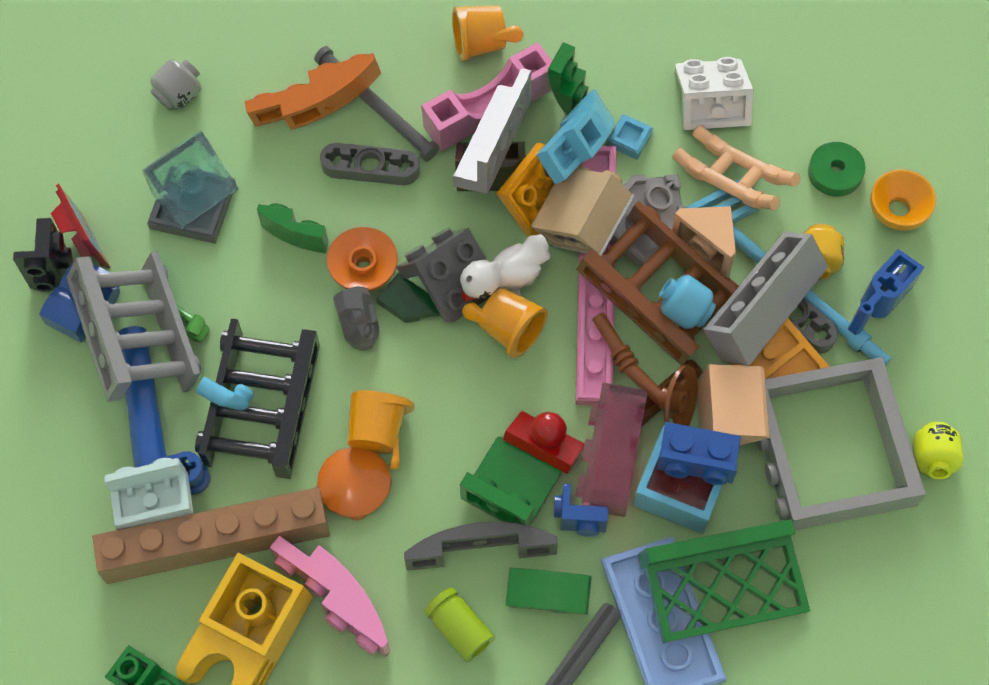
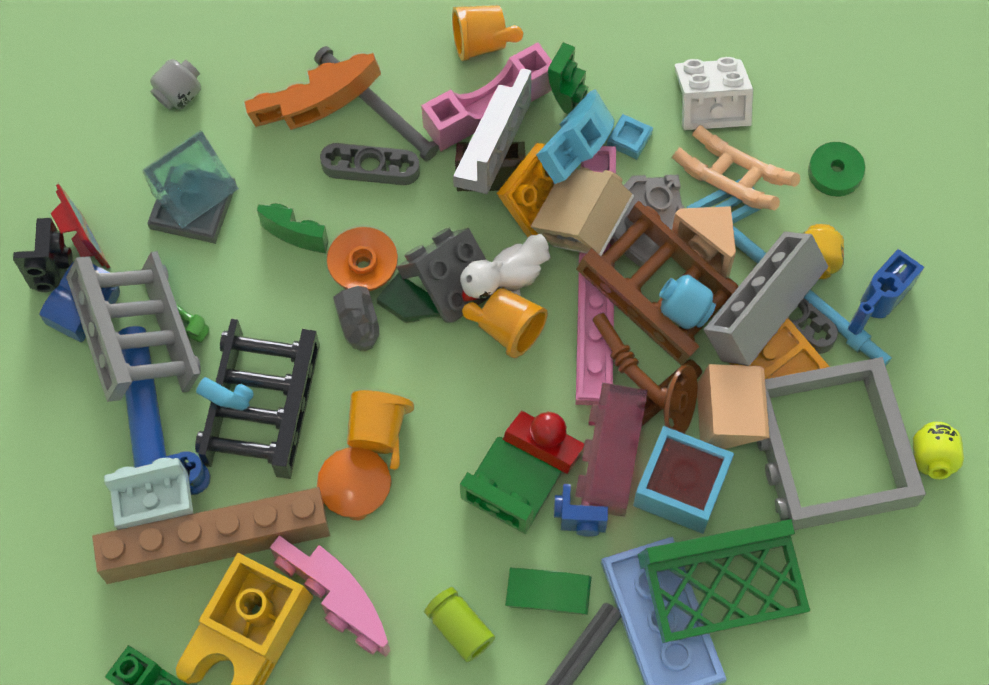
dark grey slope [404,522,558,571] -> none
blue bracket [657,422,741,485] -> none
light orange piece [870,169,936,231] -> none

